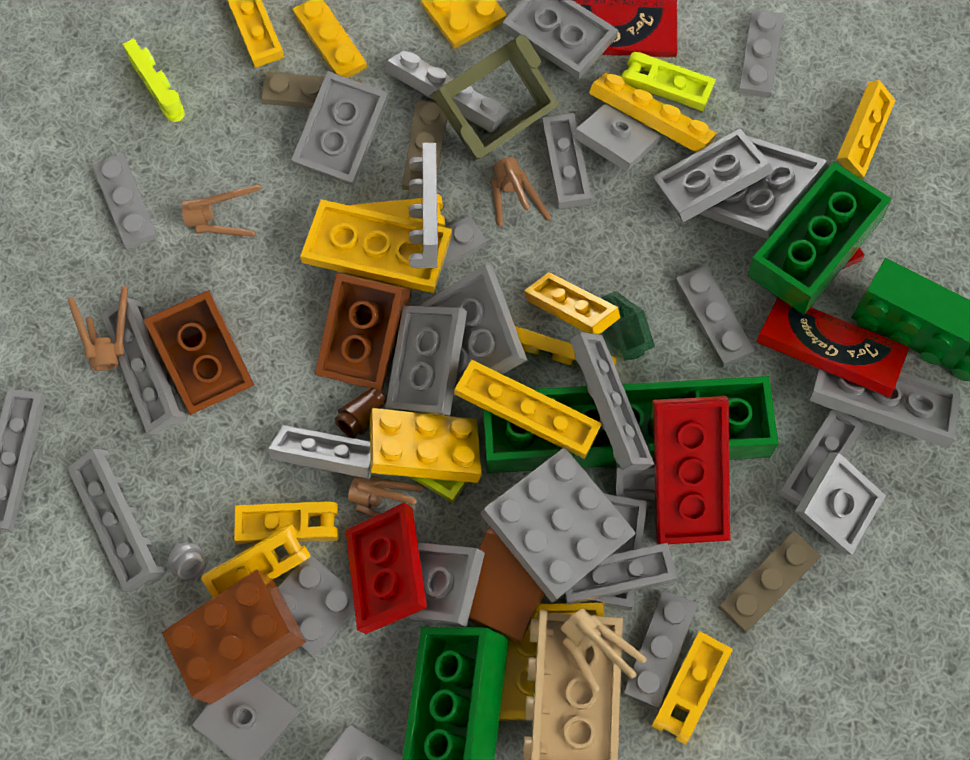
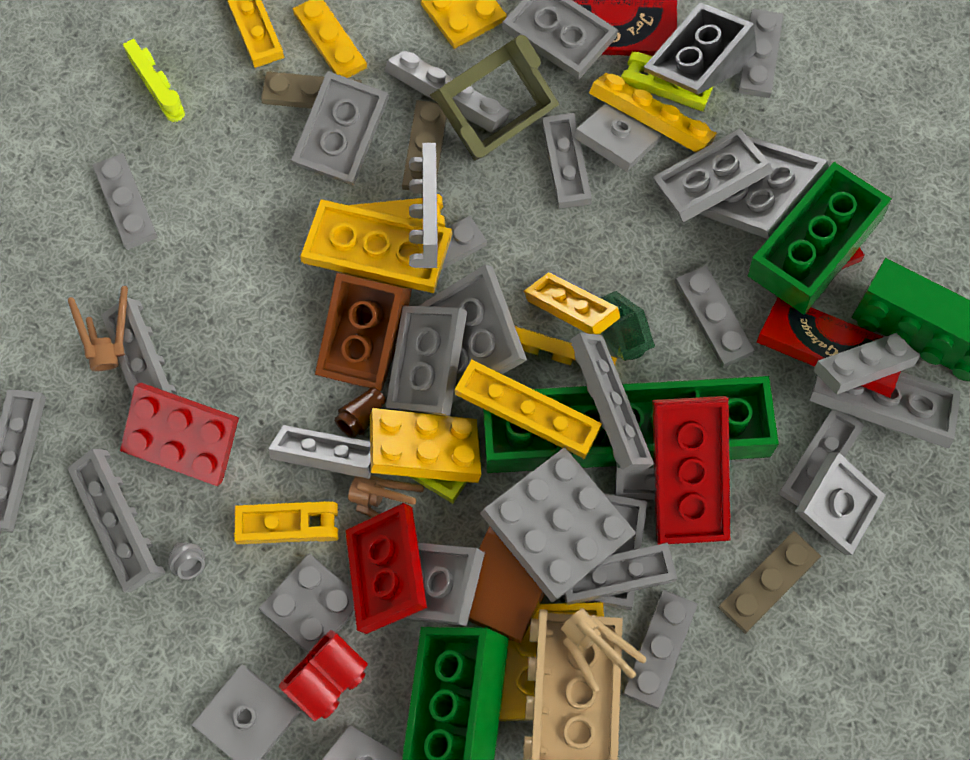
dark orange slope [144,290,254,415] -> none
dark orange brick [161,569,306,705] -> none
medium nougat plant [182,184,261,237] -> none
yellow plate [201,524,311,598] -> none
medium nougat plant [490,157,551,226] -> none
yellow plate [651,631,733,745] -> none
yellow plate [836,80,896,178] -> none
none -> plate [120,383,239,486]
none -> red brick [278,630,368,722]
none -> flat silver slope [644,2,757,94]
none -> light grey plate [814,333,920,395]

